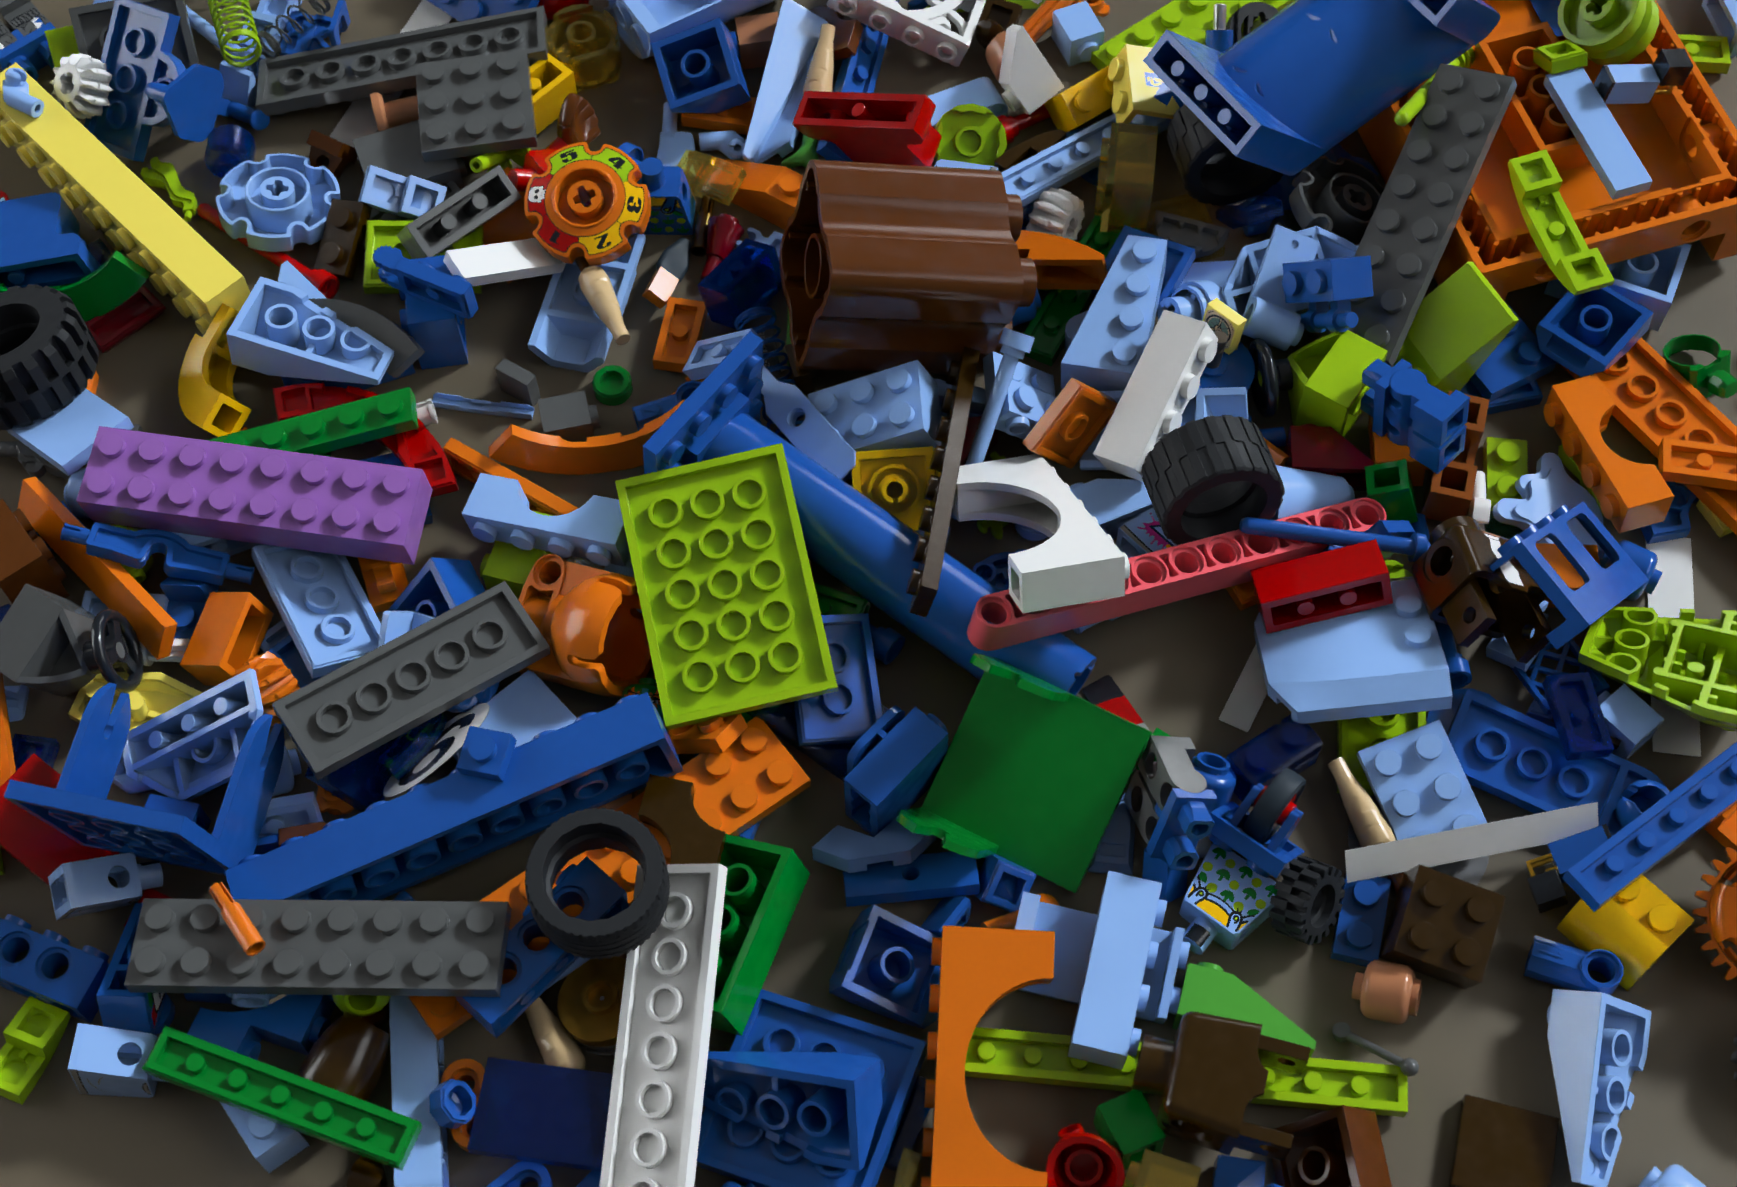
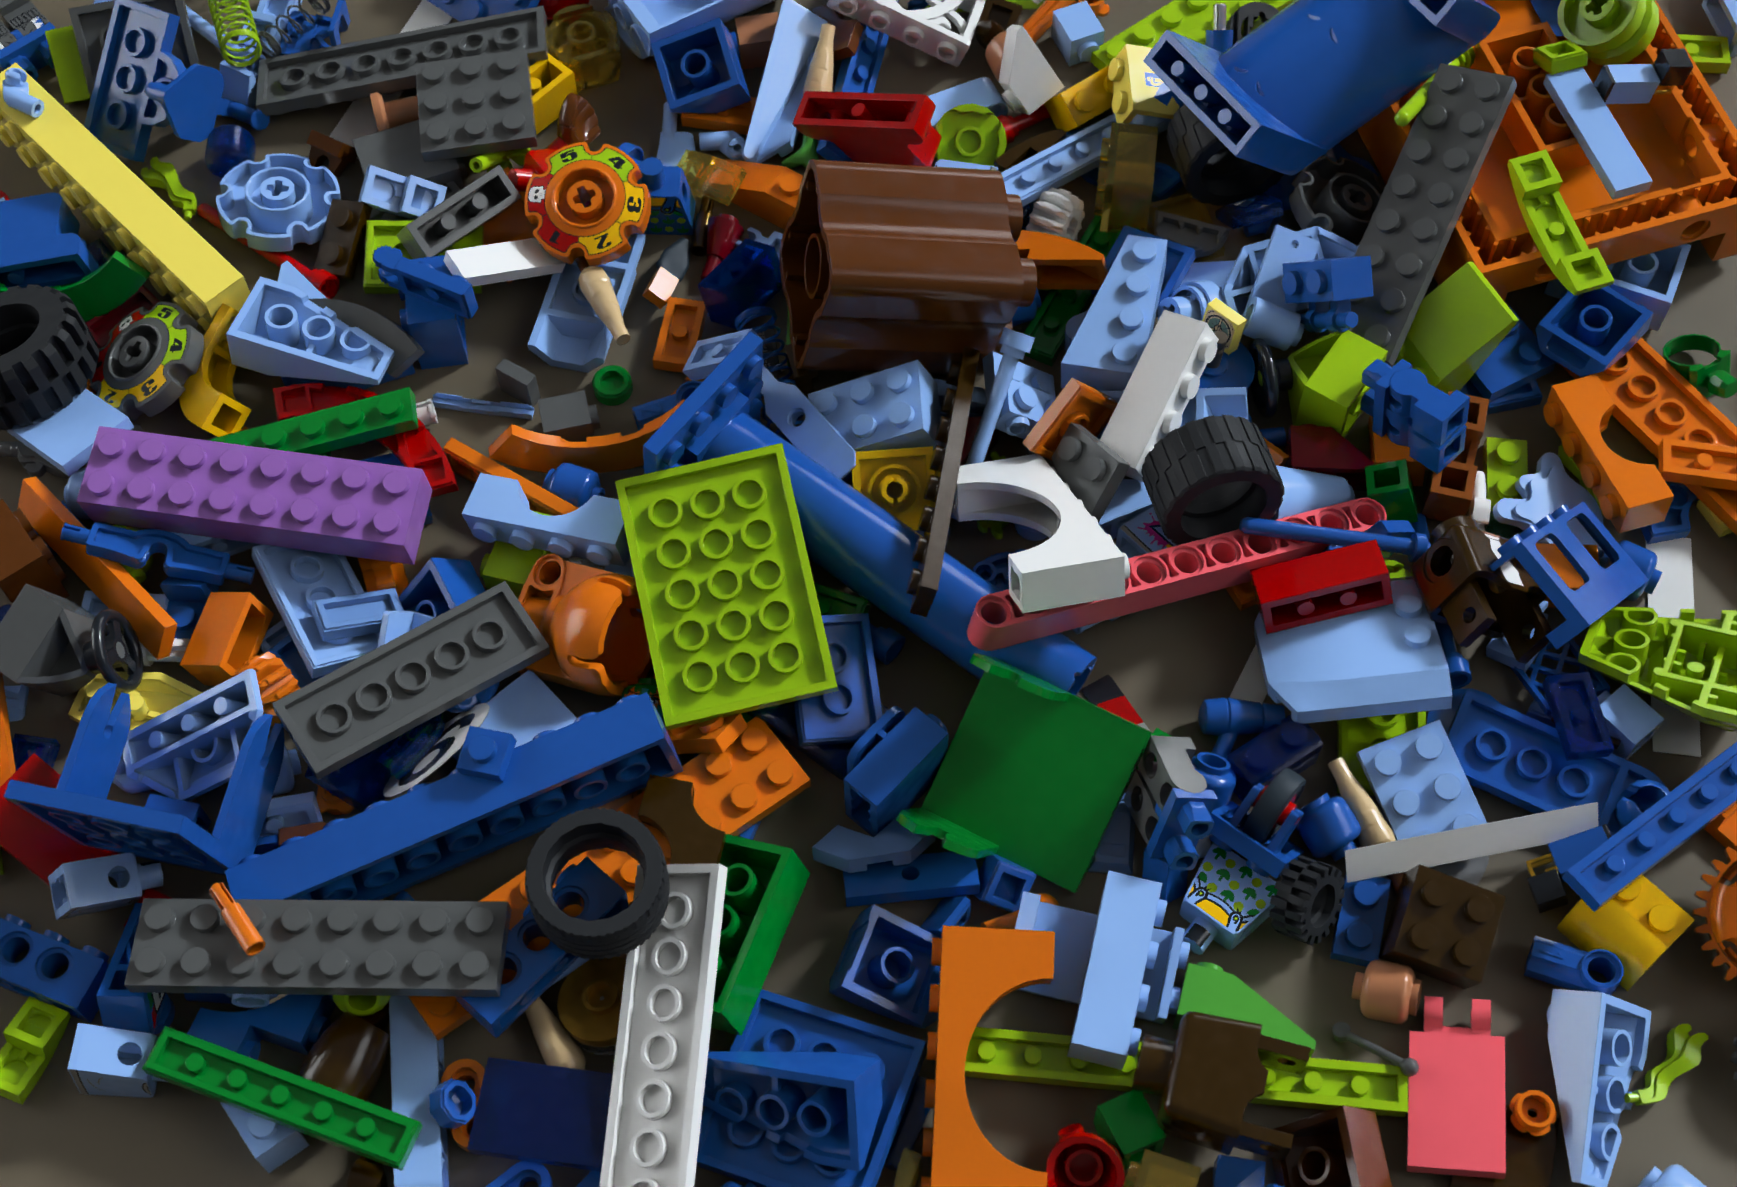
white gear [49,53,114,119] -> none
none -> dark grey piece [89,302,204,422]
none -> medium blue tile [311,588,404,642]
none -> blue head [542,463,605,508]
none -> dark grey wing [1051,422,1130,523]
none -> blue tile [1138,162,1183,206]
none -> blue piece [1198,697,1285,760]
none -> blue head [1295,793,1361,862]
none -> coral tile [1407,996,1506,1179]
none -> orange plate [1509,1090,1557,1137]
none -> lime hair [1624,1024,1709,1106]

